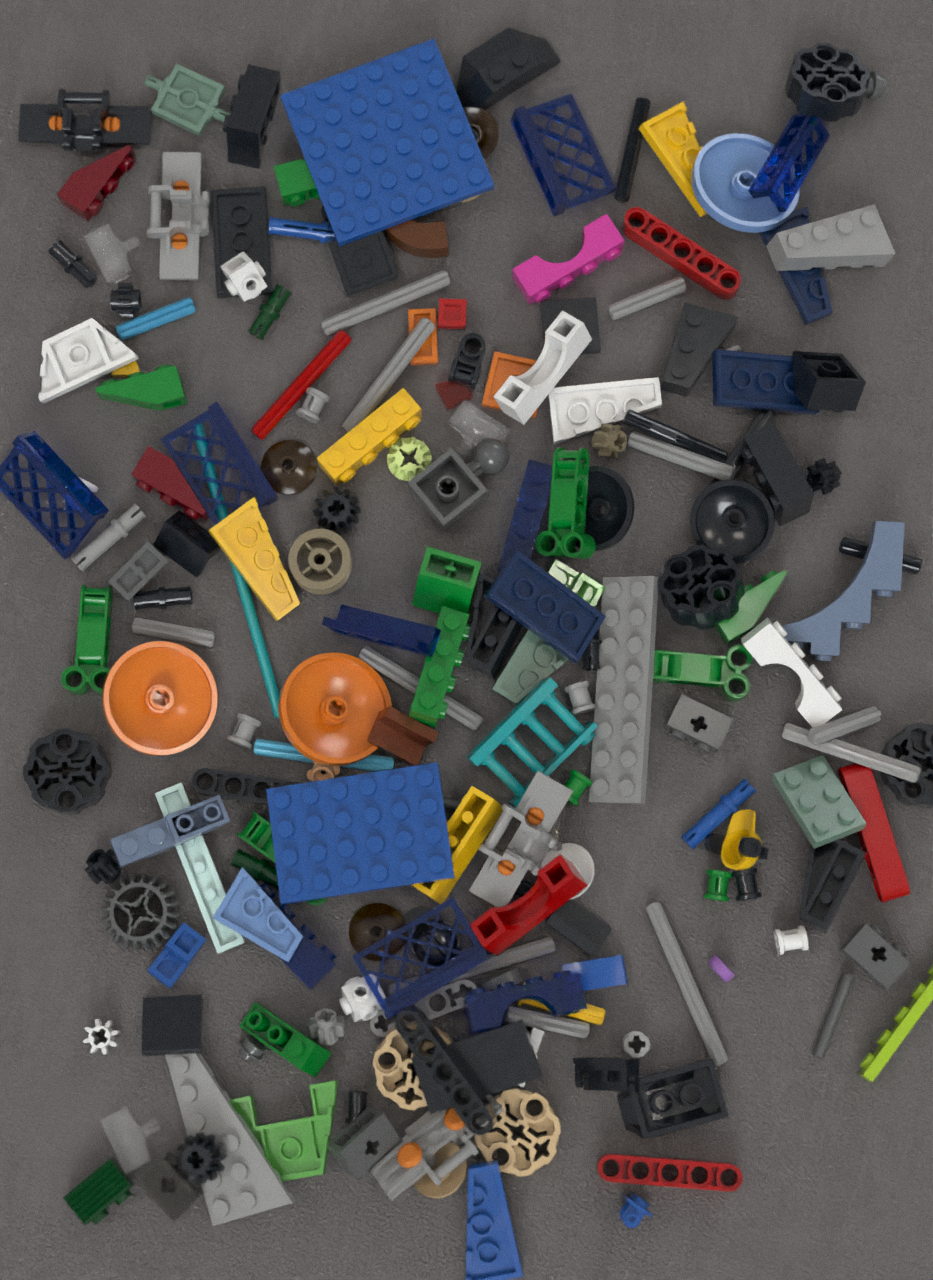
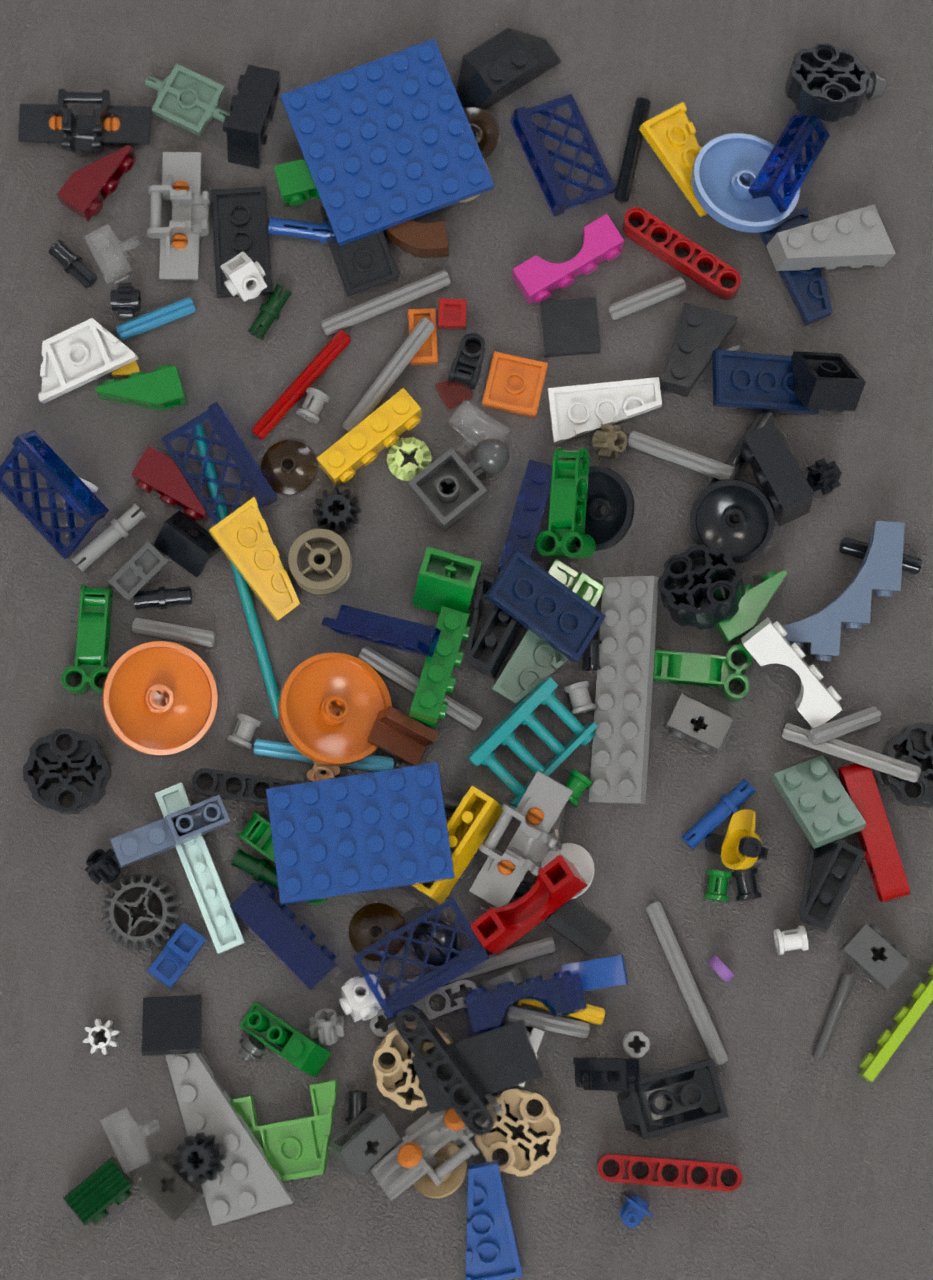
medium blue wing [213,867,304,962] -> none
white arch [494,310,592,425] -> none
black axle [623,410,728,463] -> none

